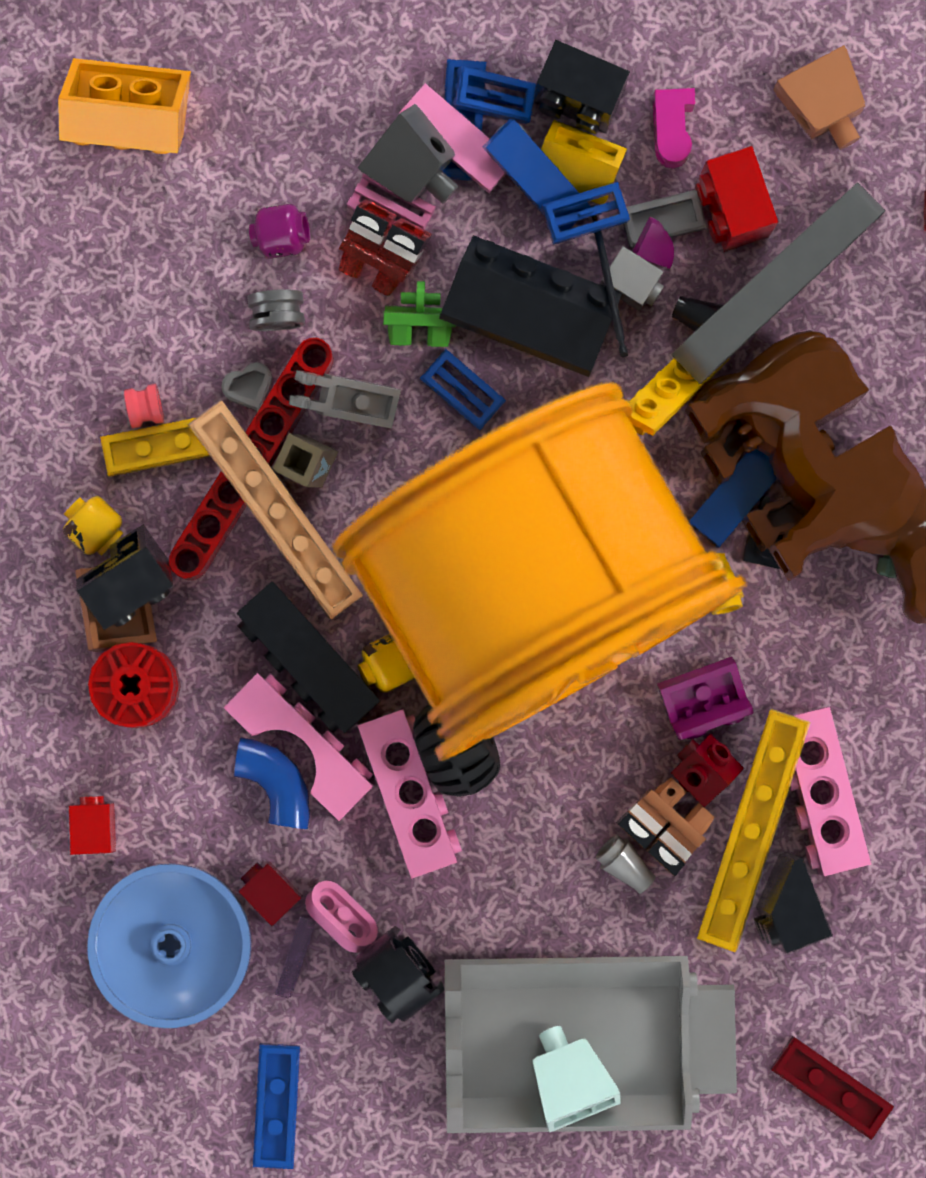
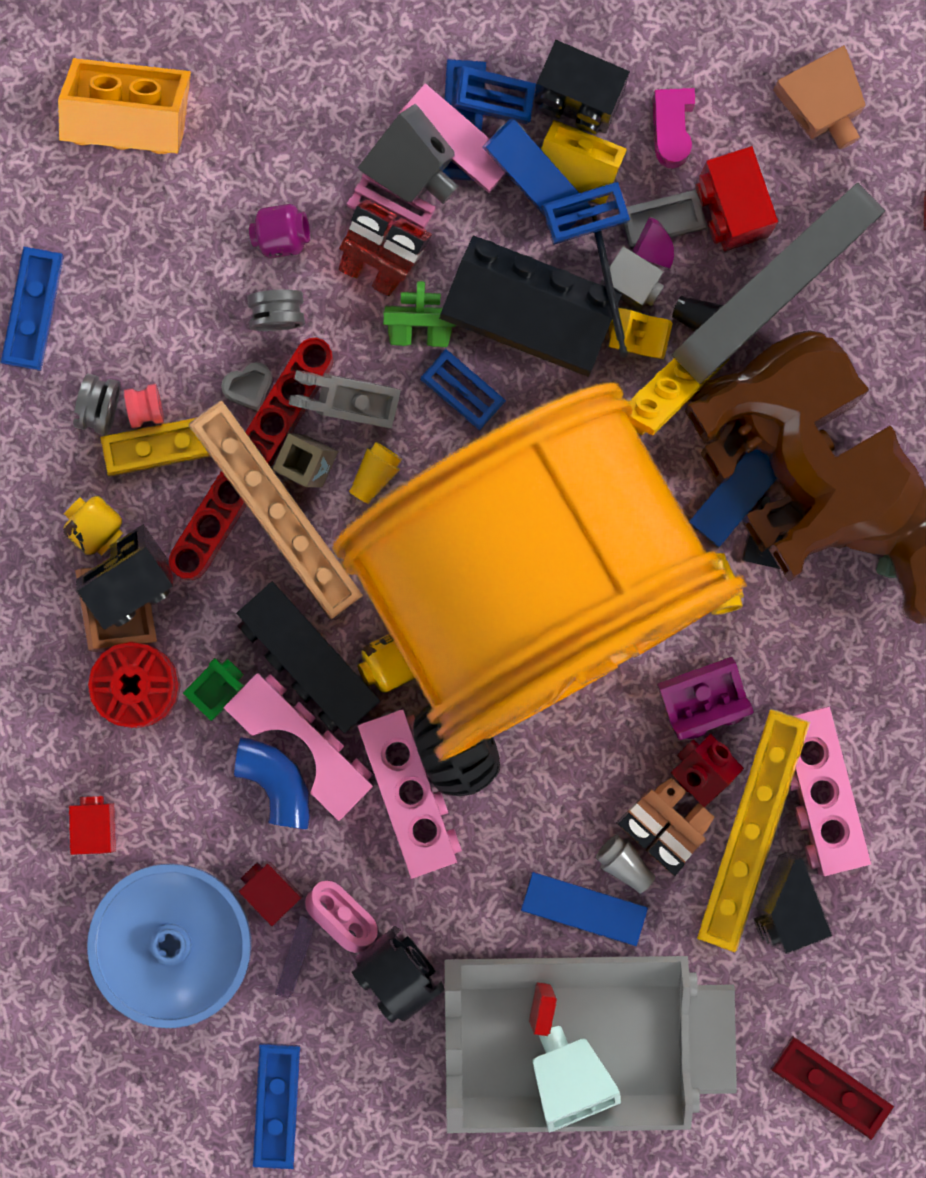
none -> blue tile [1,246,64,371]
none -> flat silver wheel [73,373,120,435]
none -> green bracket [183,658,245,721]
none -> yellow cone [349,442,402,504]
none -> blue tile [521,871,648,946]
none -> red tile [529,982,557,1036]
none -> yellow bracket [608,308,672,359]

